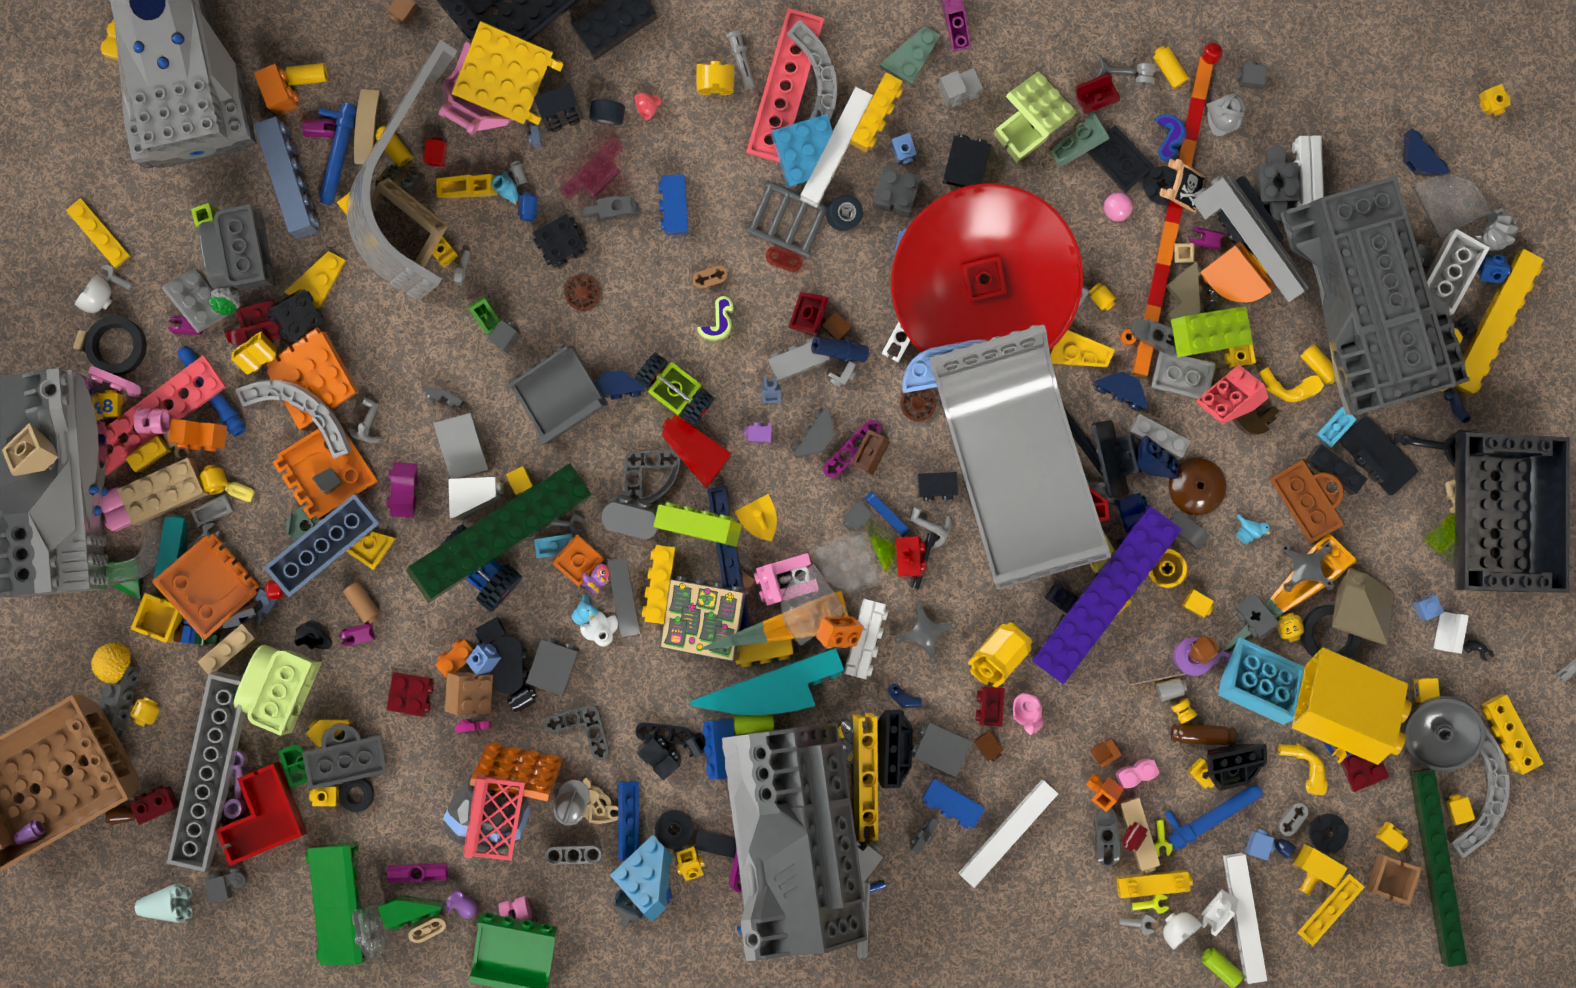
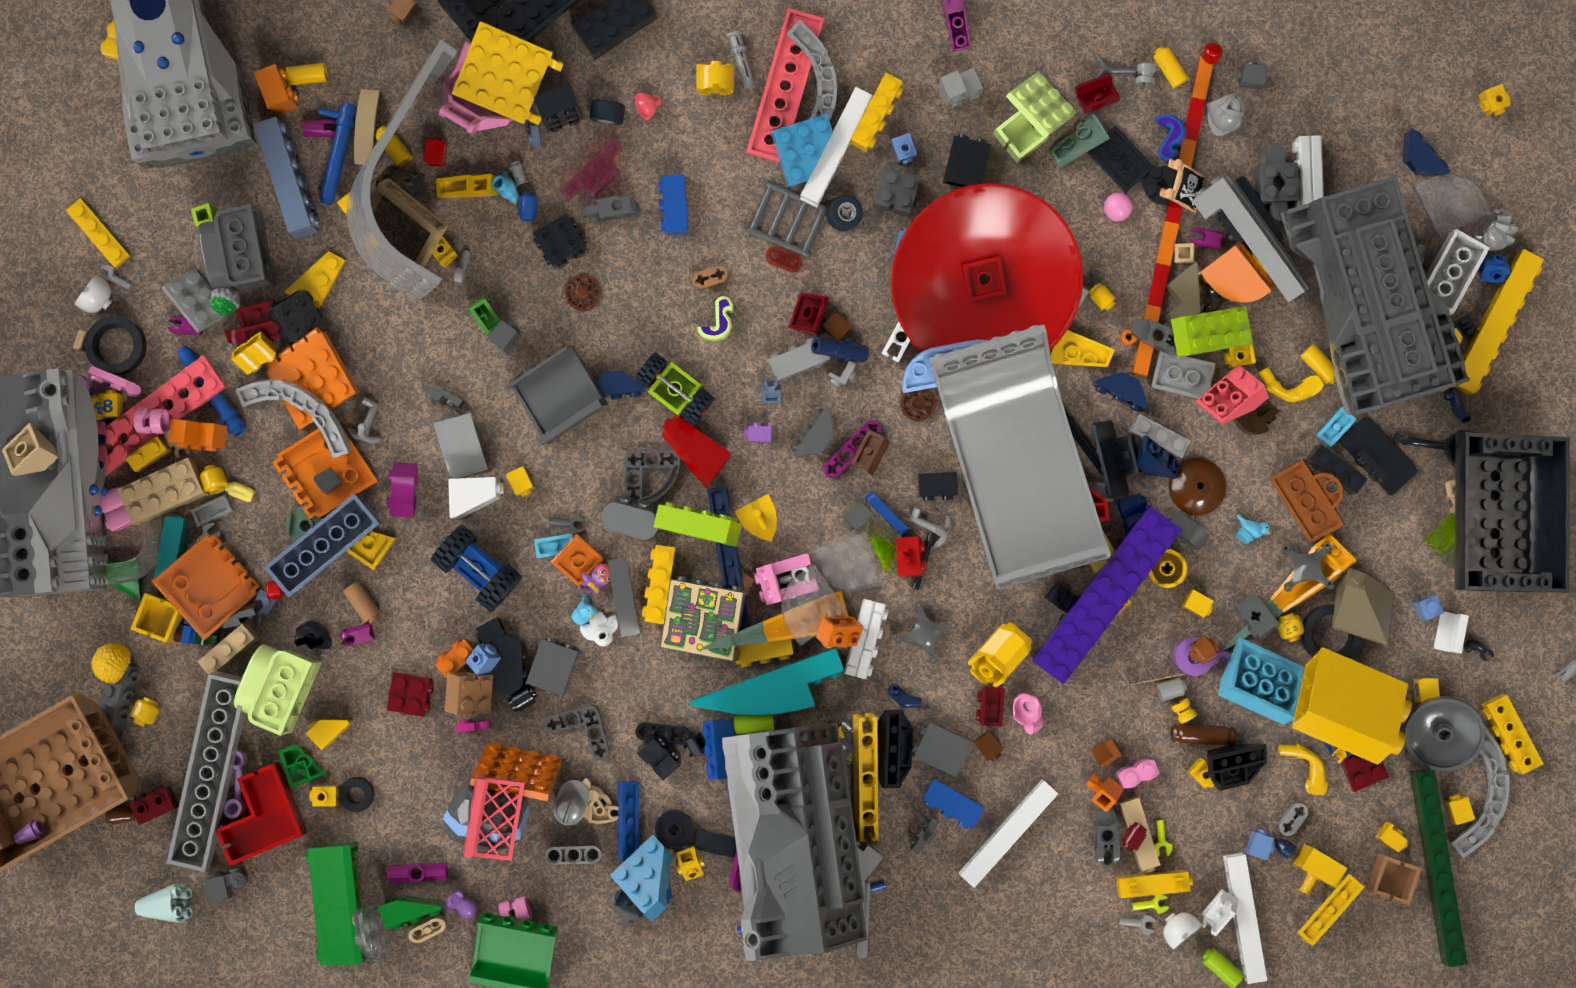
dark grey plate [302,723,387,790] -> none
dark green brick [406,463,592,604] -> none
sand green wing [879,26,941,85] -> none
blue cylinder [1164,784,1263,850] -> none
black plate [1308,813,1349,853] -> none

